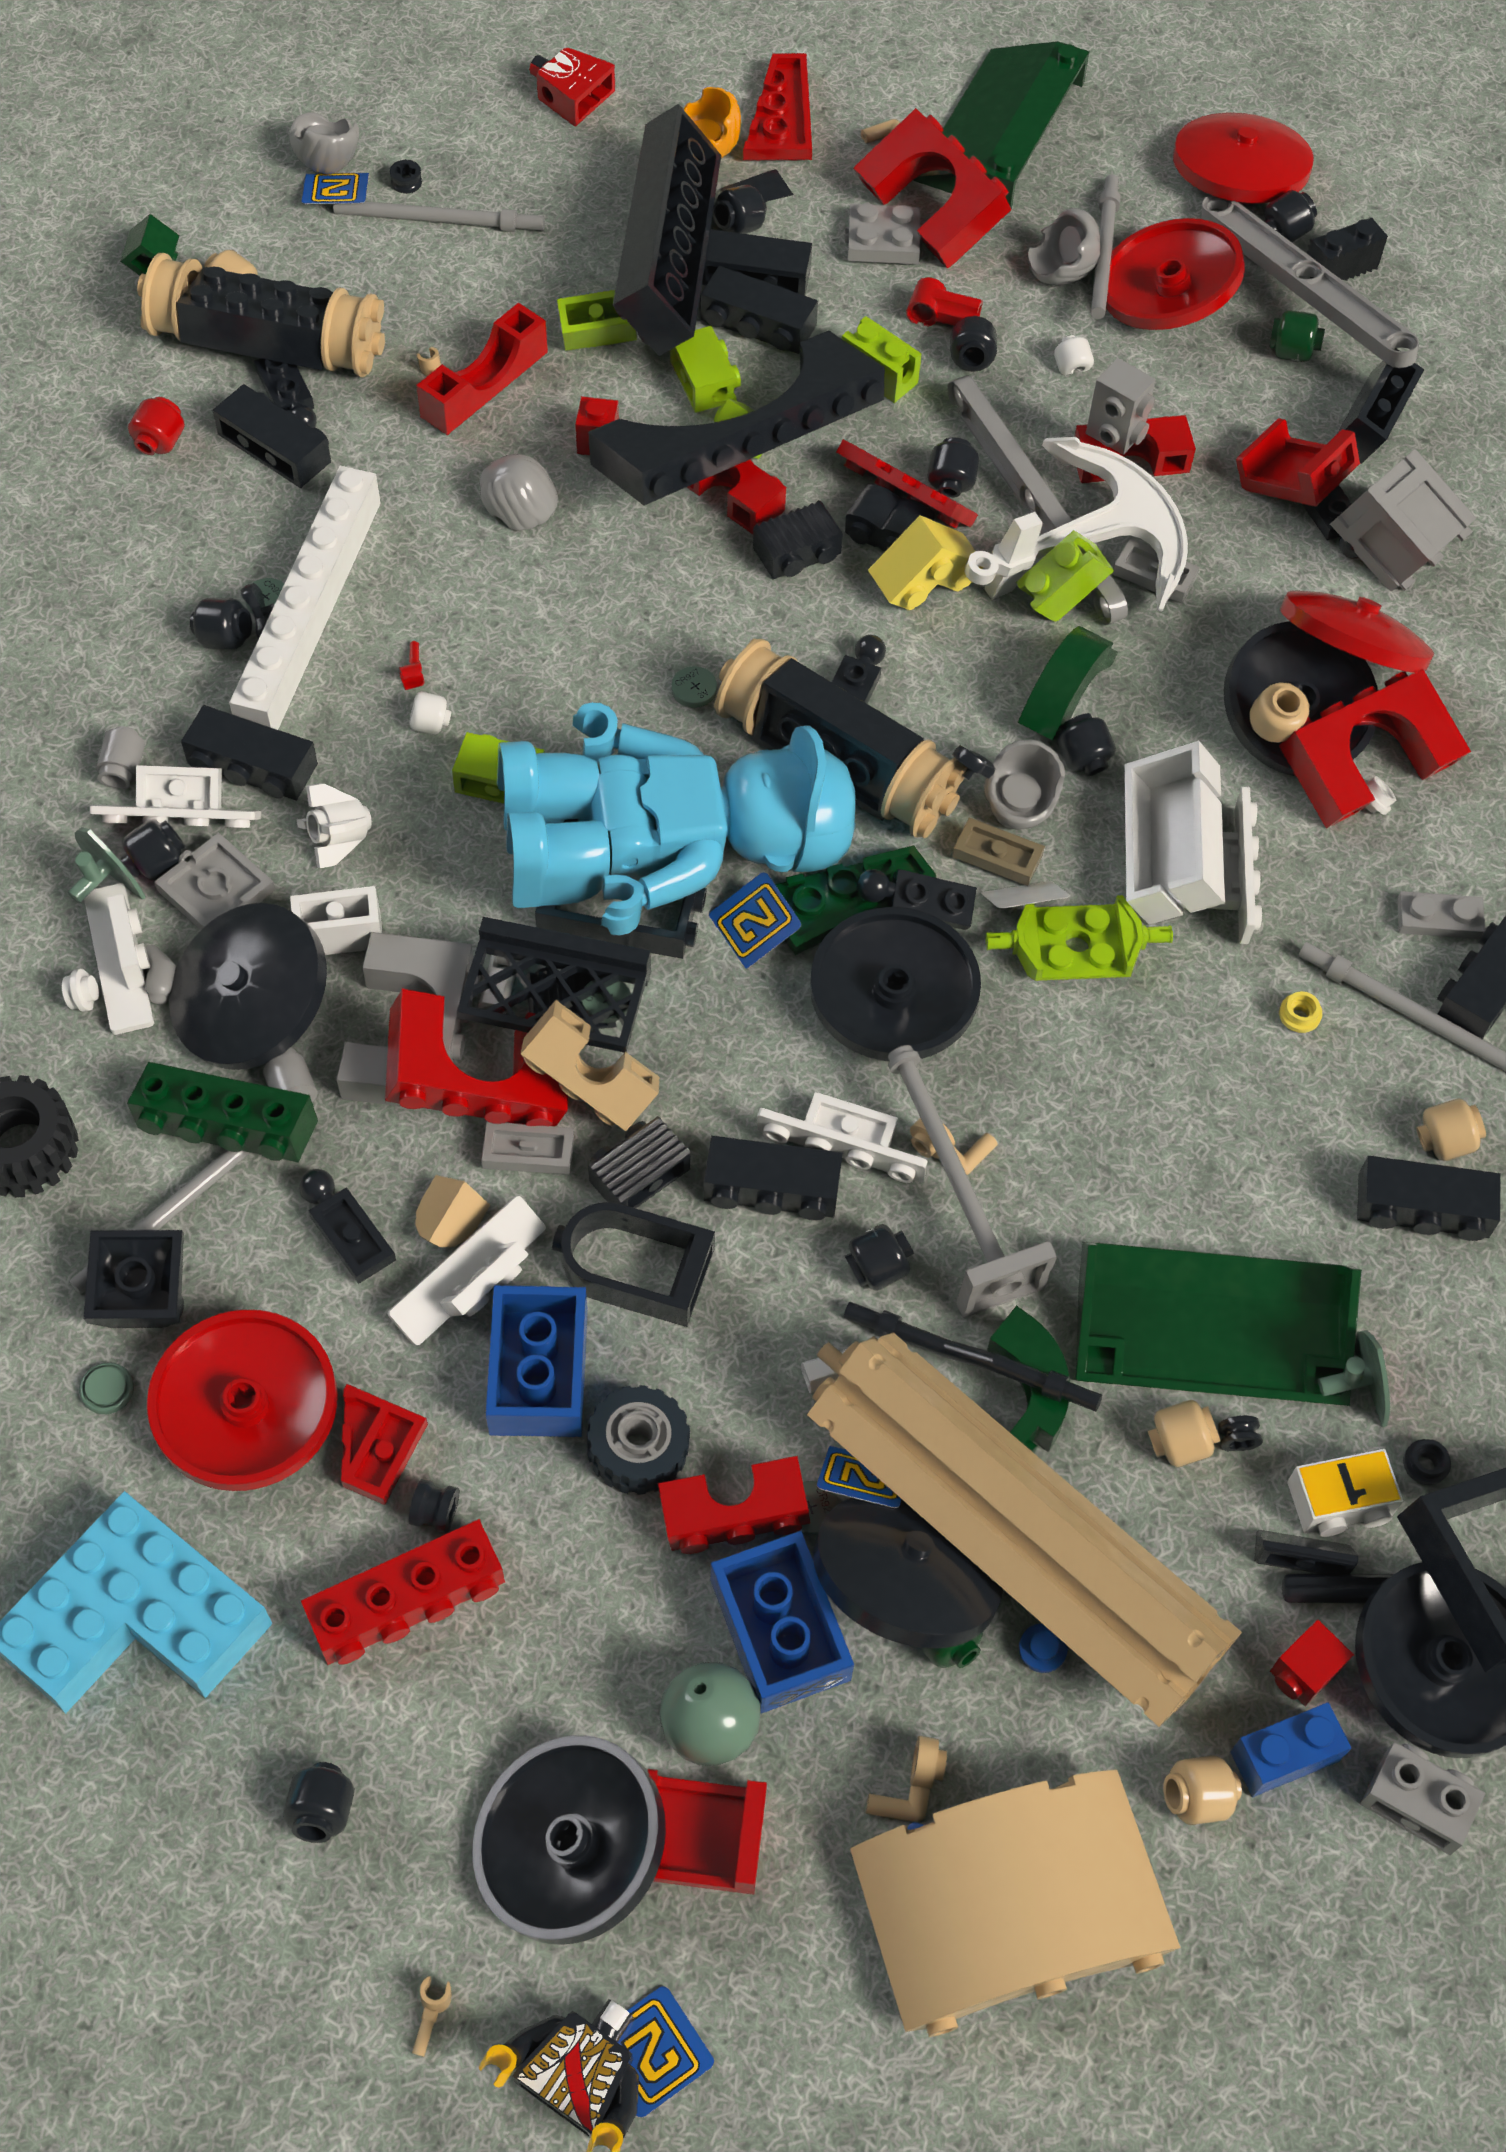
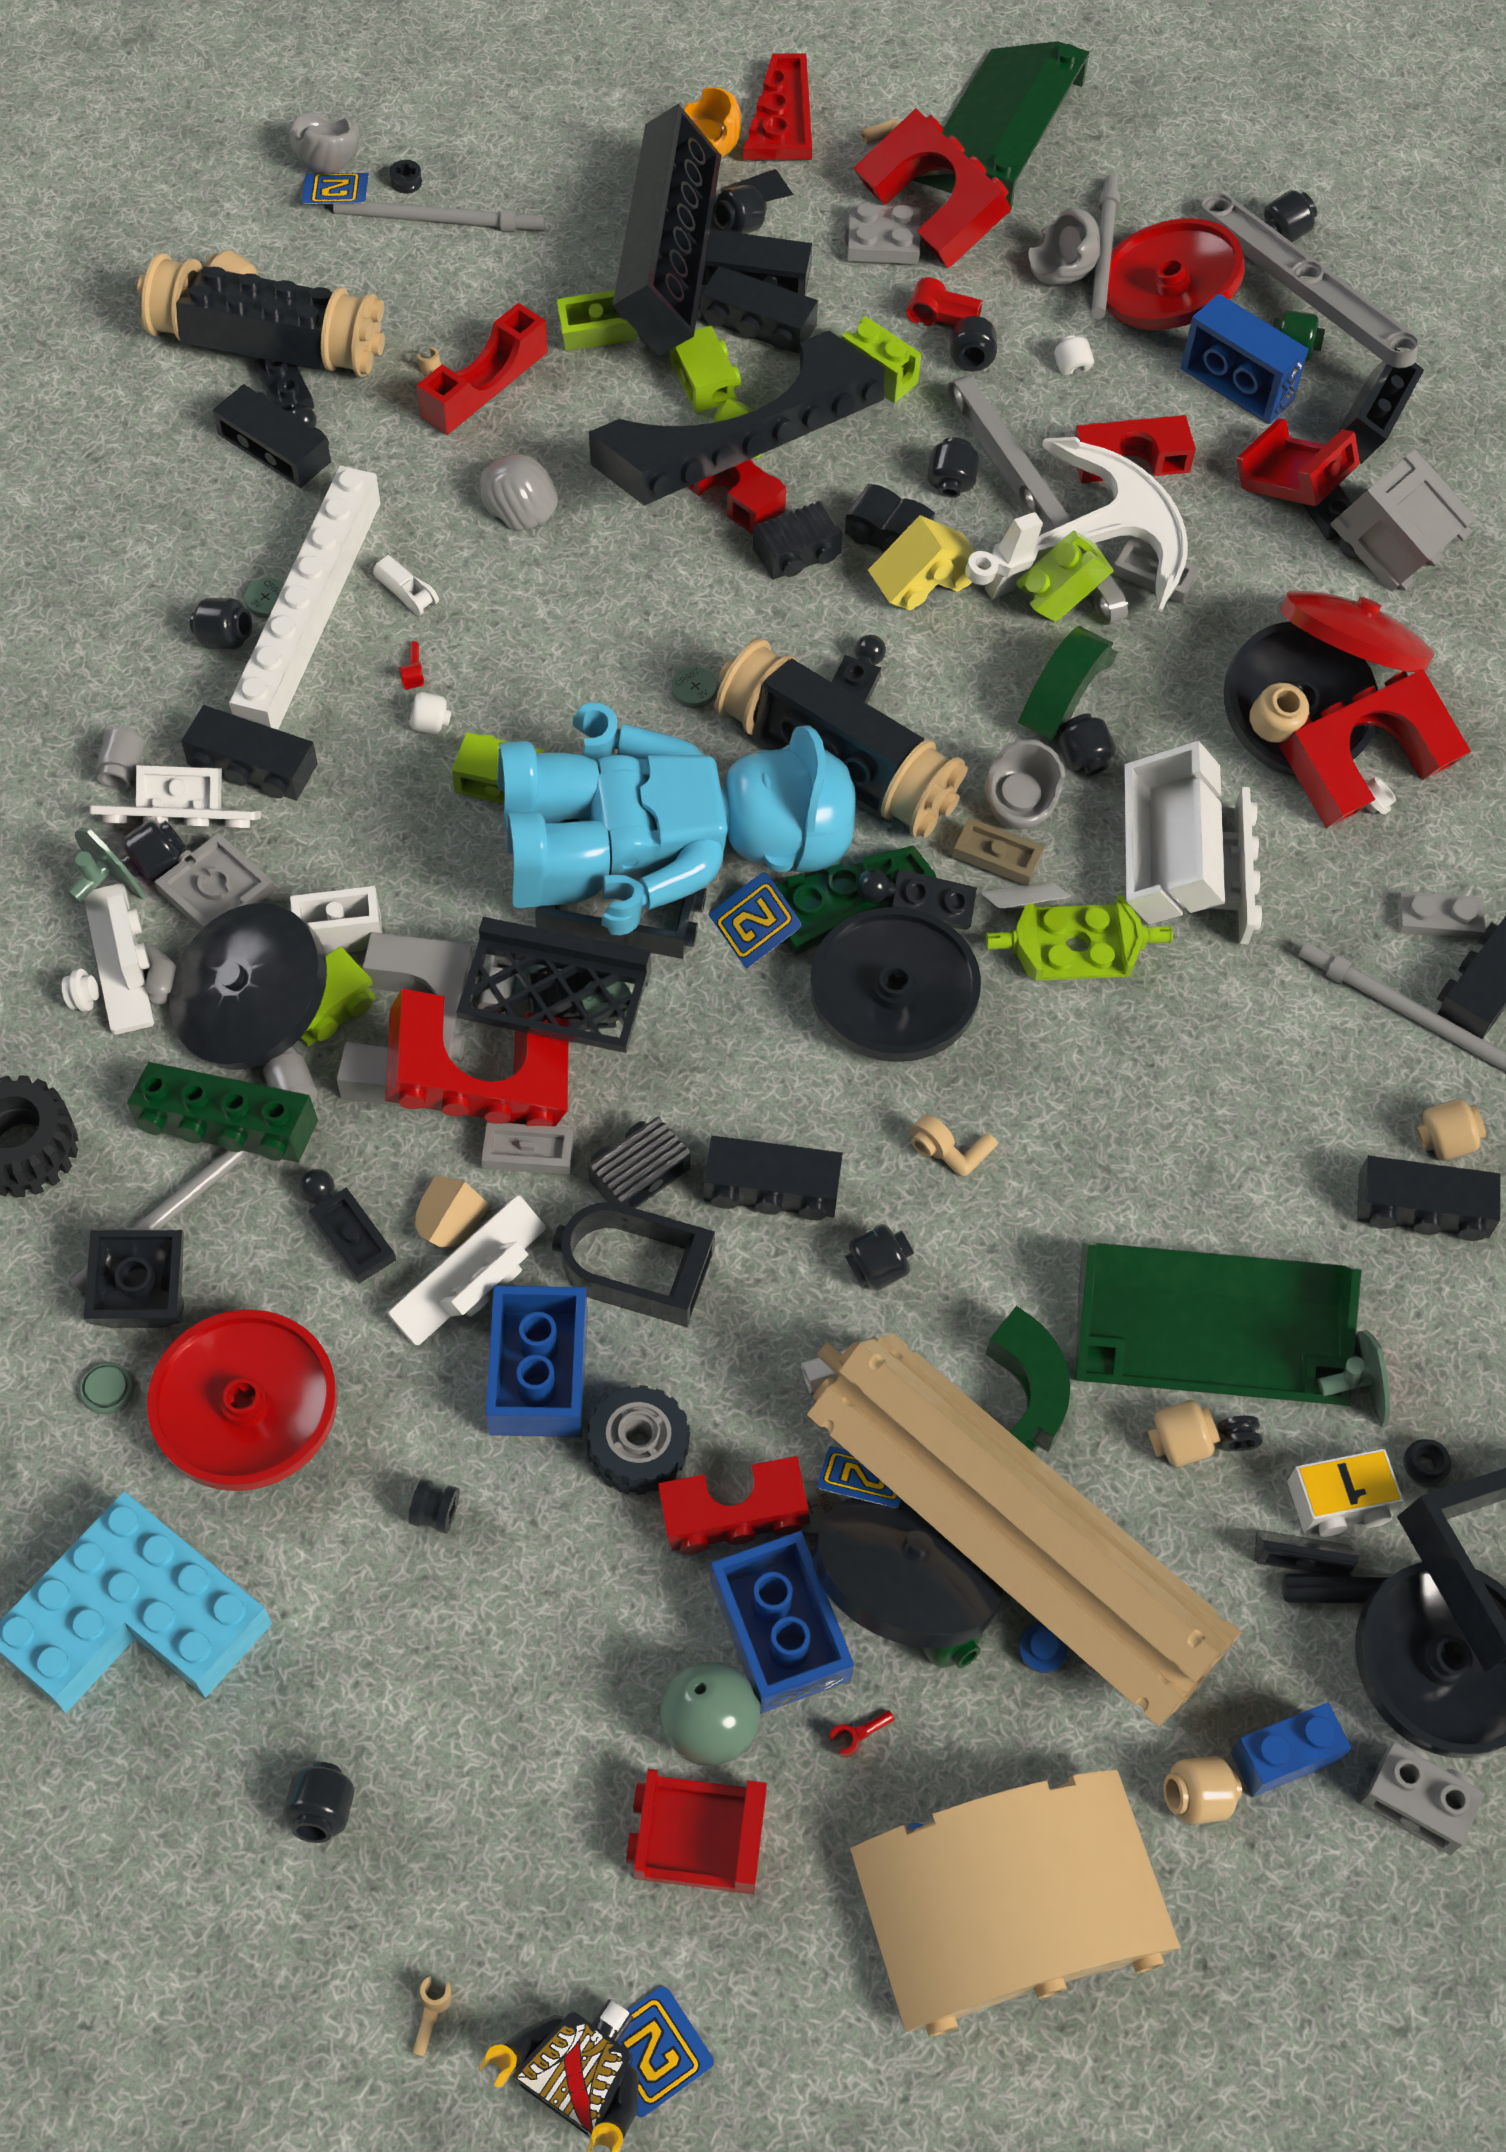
dark green brick [120,214,180,276] -> none
red head [128,397,185,455] -> none
black piece [241,583,274,639] -> none
white brick [297,783,371,868] -> none
red brick [301,1519,505,1665] -> none
red wing [341,1384,428,1505] -> none
black dish [472,1735,666,1945] -> none
tan arch [521,1000,660,1131] -> none
red torso [529,48,615,127] -> none
red brick [575,396,619,455] -> none
white bracket [757,1092,928,1183] -> none
red wing [836,439,978,529] -> none
black bar [844,1301,1102,1412] -> none
tan plate [866,1736,947,1823] -> none
light grey tile [888,1045,1057,1318] -> none
black piece [952,745,996,780] -> none
light grey brick [1086,358,1156,455] -> none
red dish [1173,112,1314,203] -> none
red brick [1270,1620,1355,1707] -> none
light yellow plate [1279,991,1322,1033] -> none
black brick [1307,218,1388,281] -> none
none -> lime brick [300,946,376,1047]
none -> white bar [373,555,439,617]
none -> red hand [829,1710,895,1758]
none -> blue brick [1180,293,1309,424]

